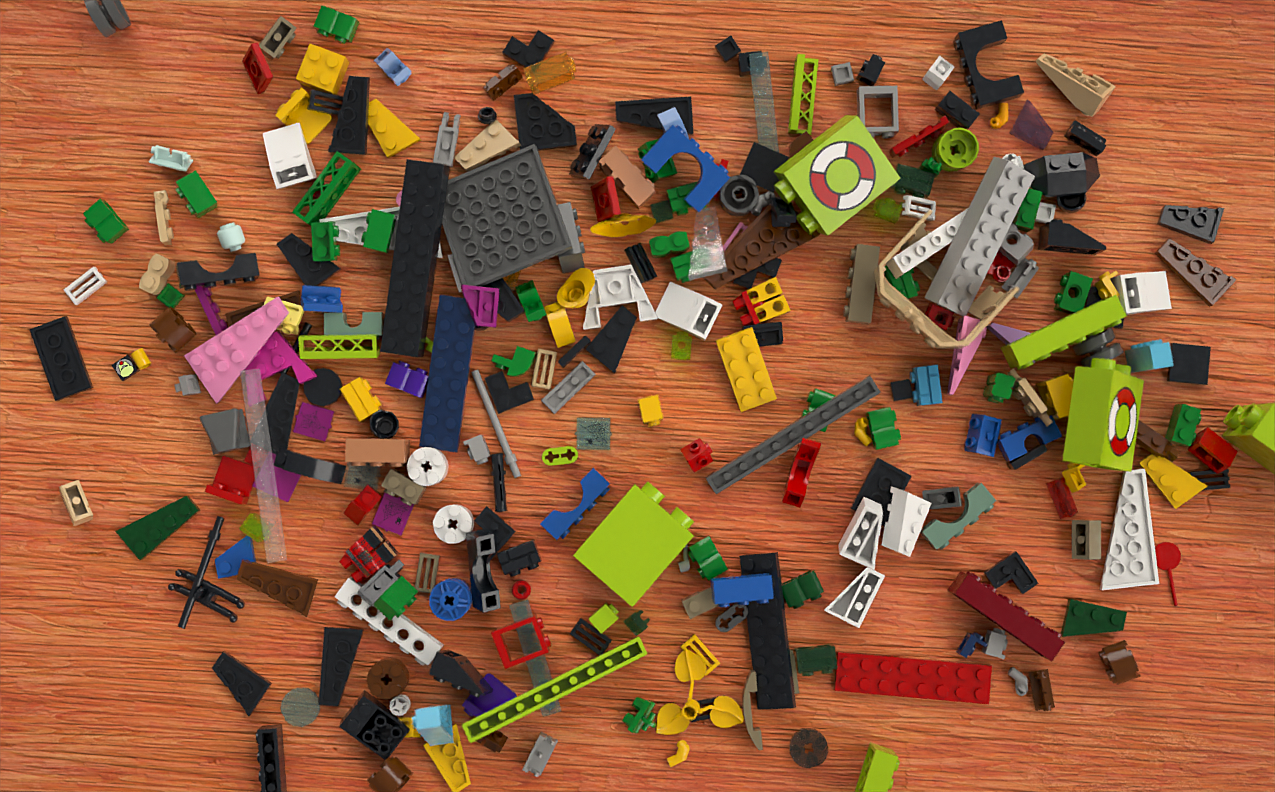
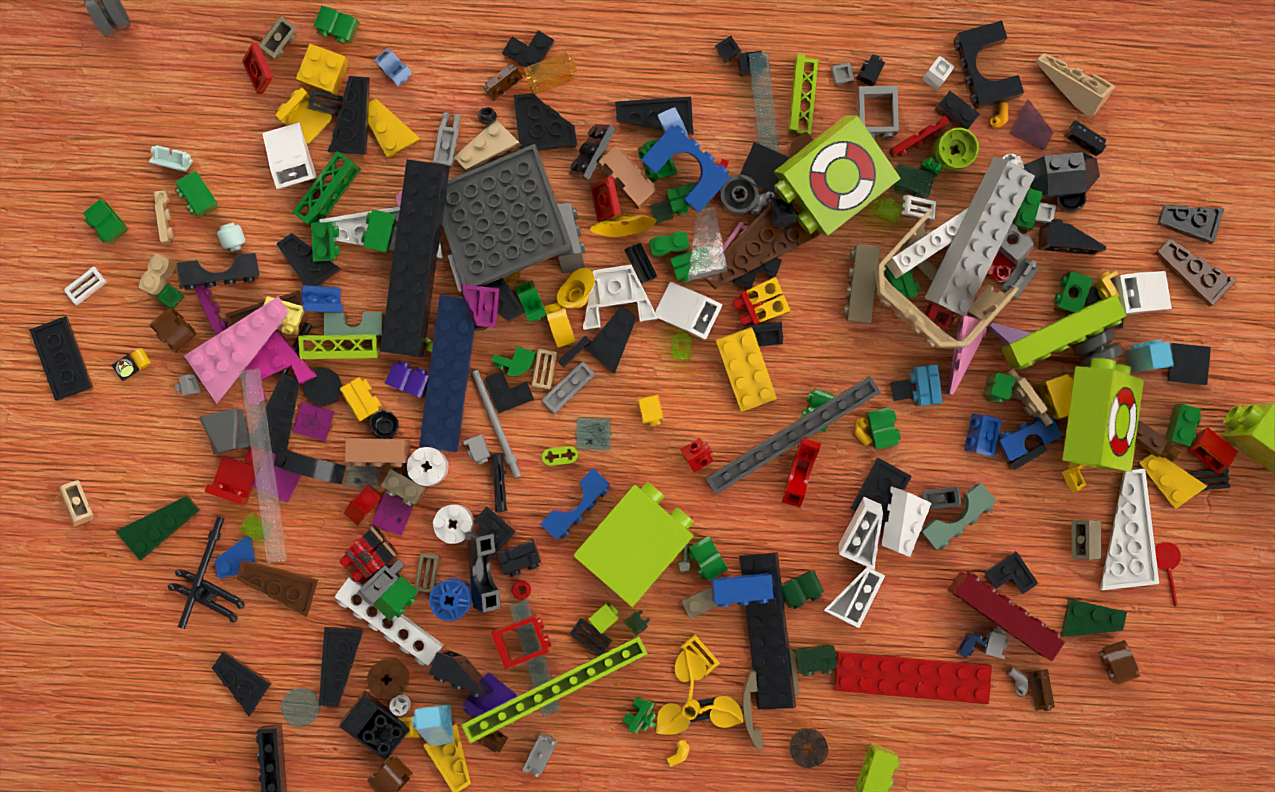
dark grey beam [715,603,748,632] -> none
clear red hinge [1046,477,1078,519] -> none

